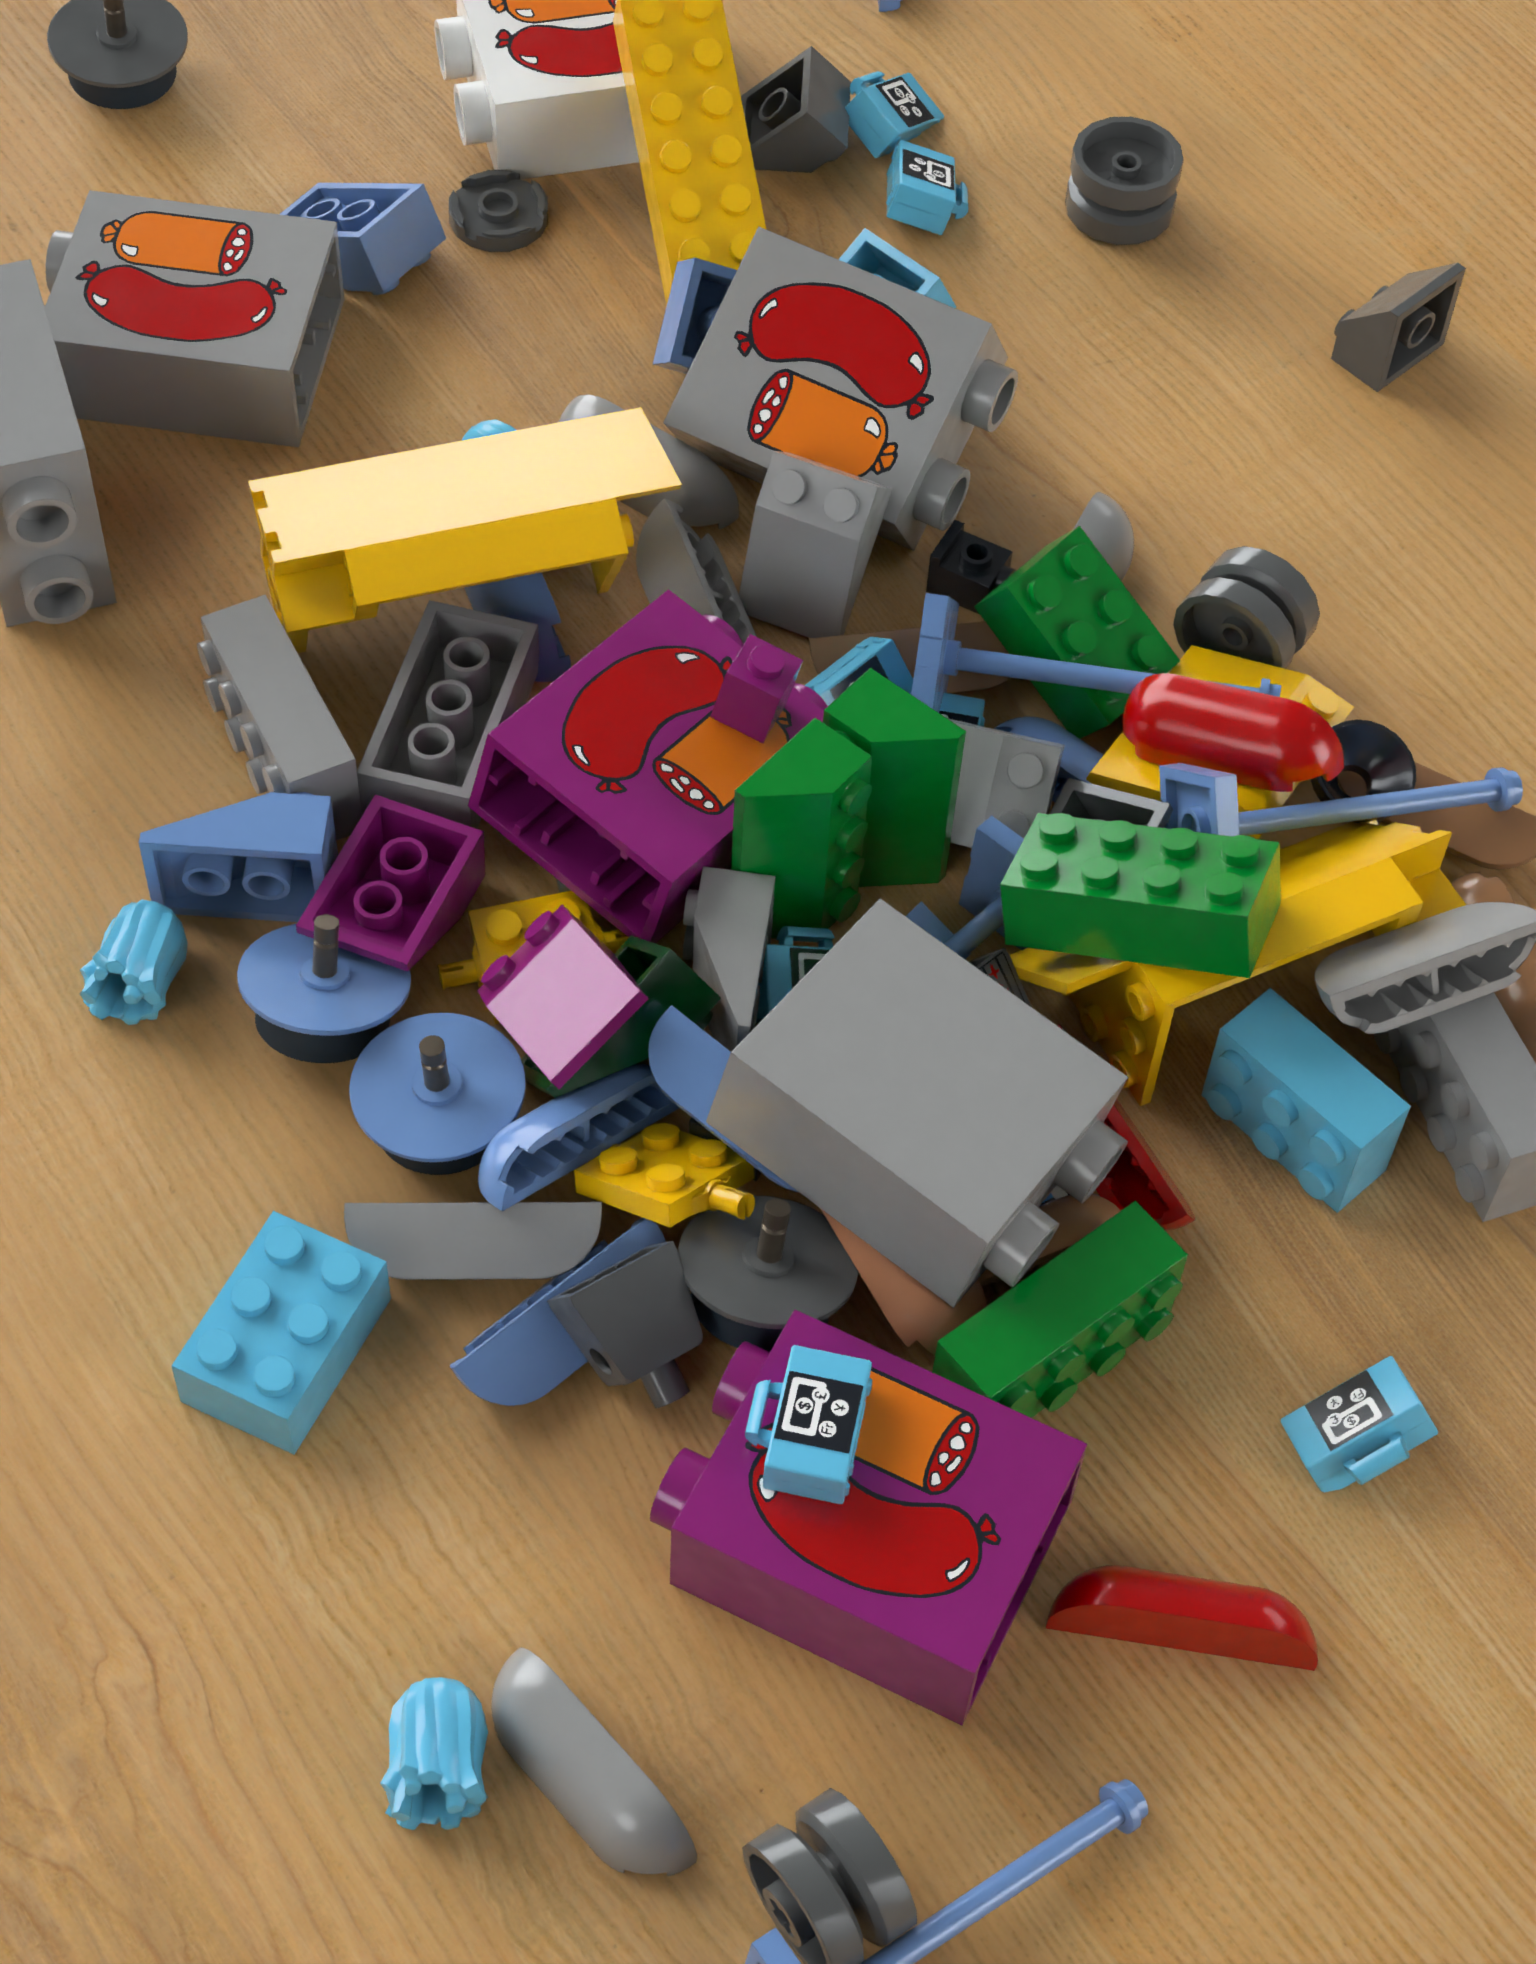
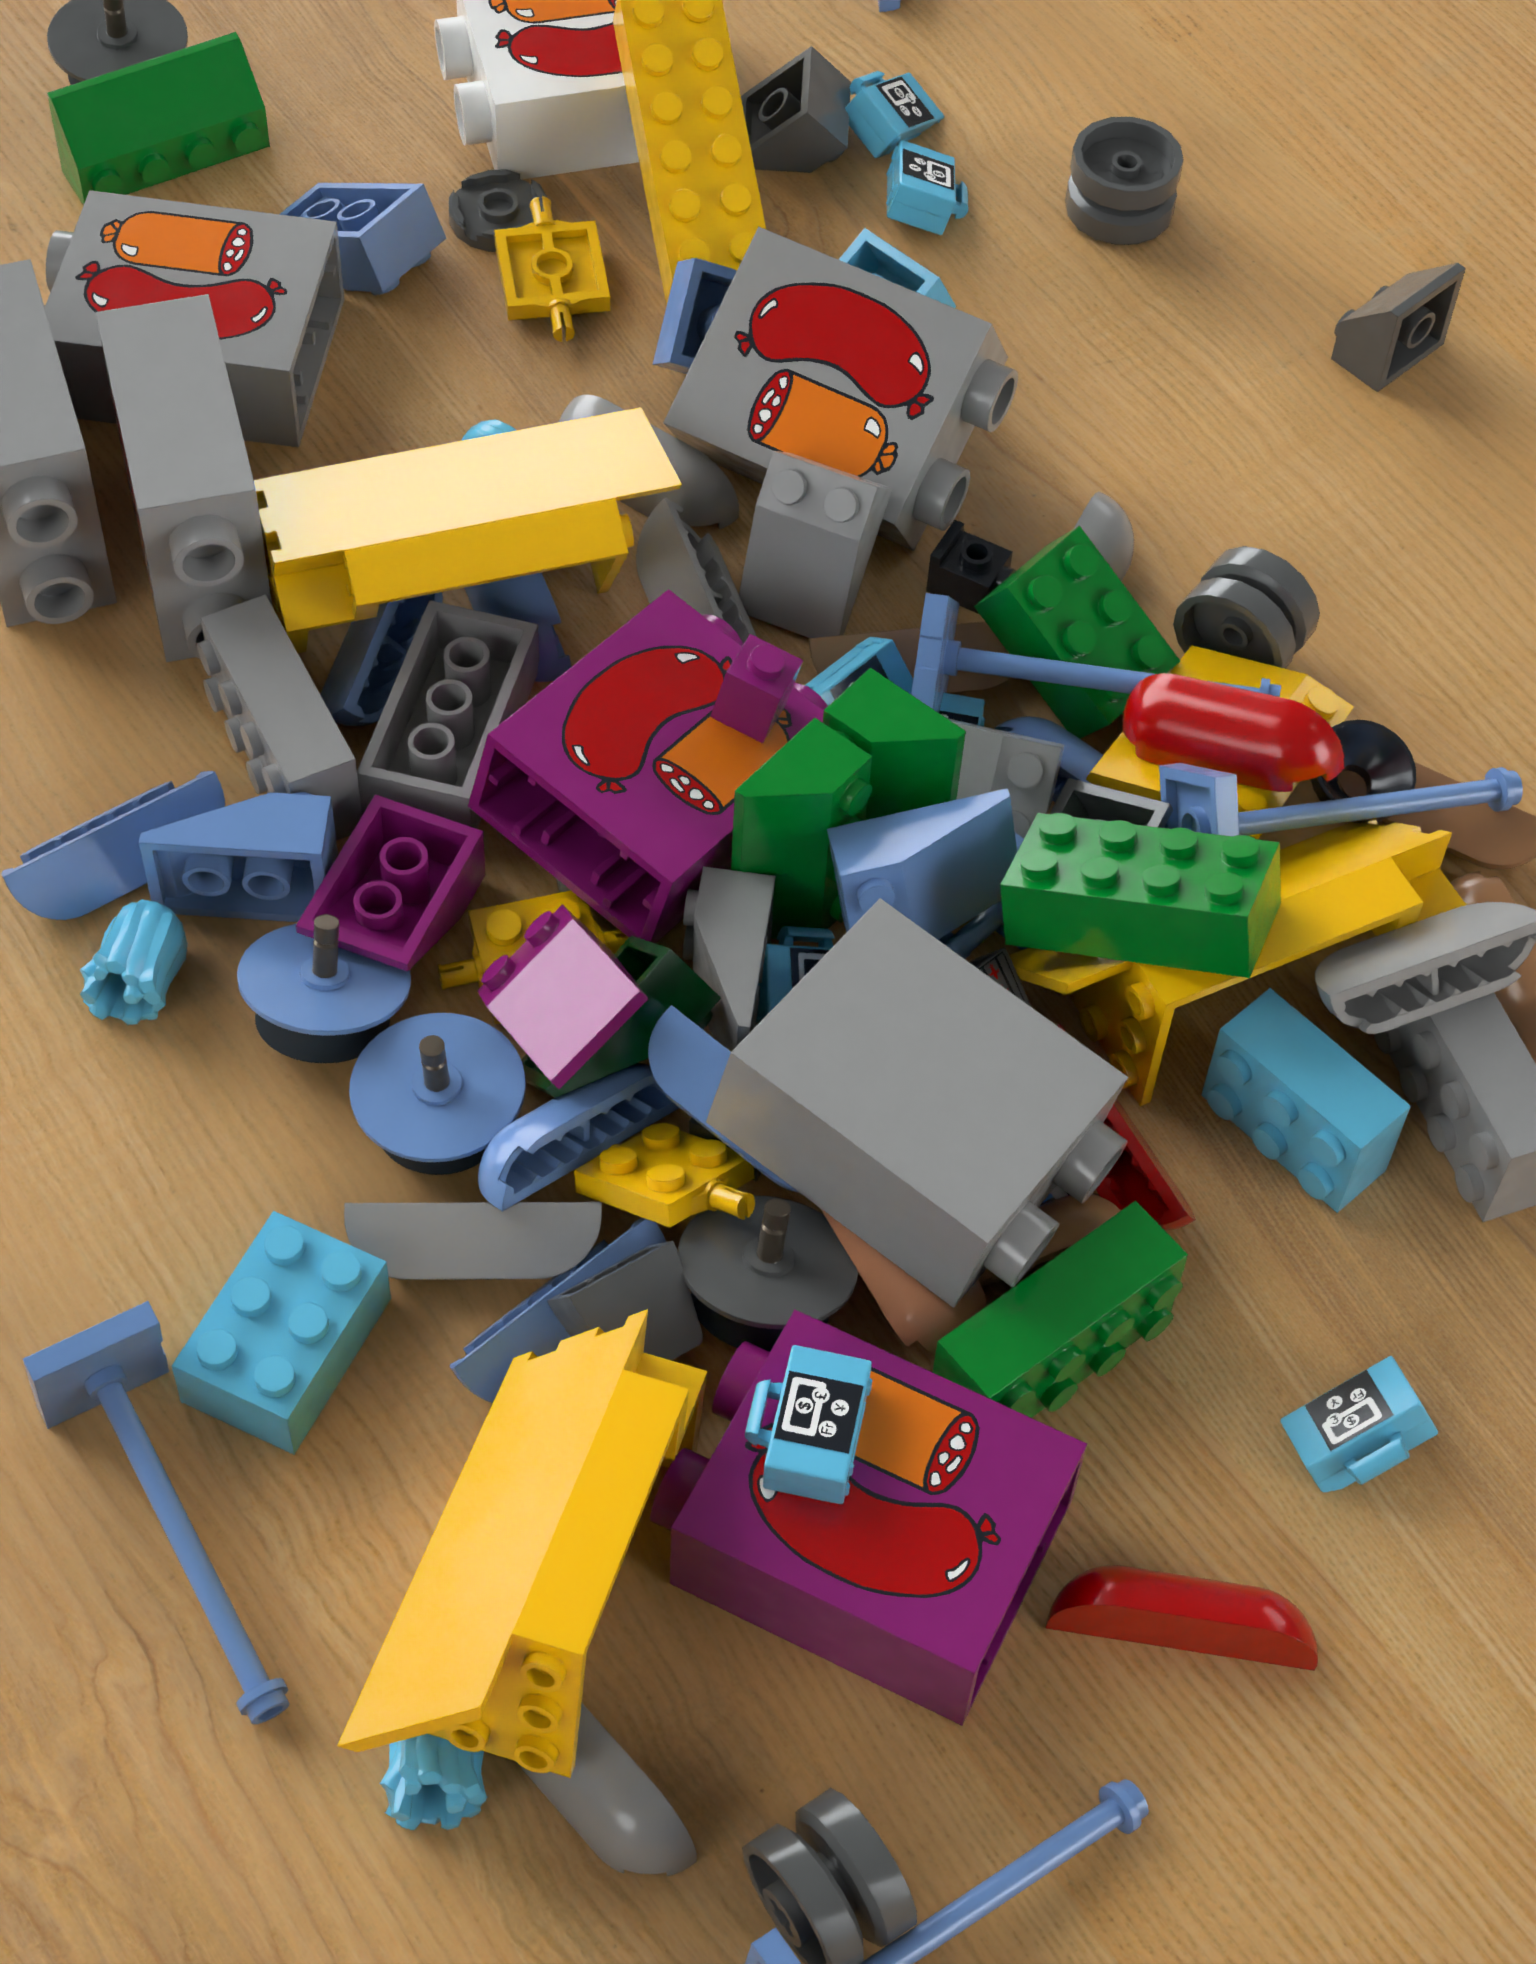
none -> medium blue brick [1,771,225,920]
none -> medium blue tile [23,1301,290,1725]
none -> green slope [47,32,270,206]
none -> light grey brick [96,294,272,662]
none -> medium blue brick [320,592,443,726]
none -> yellow panel [337,1309,707,1778]
none -> yellow plate [494,196,610,342]
none -> medium blue slope [827,788,1017,940]

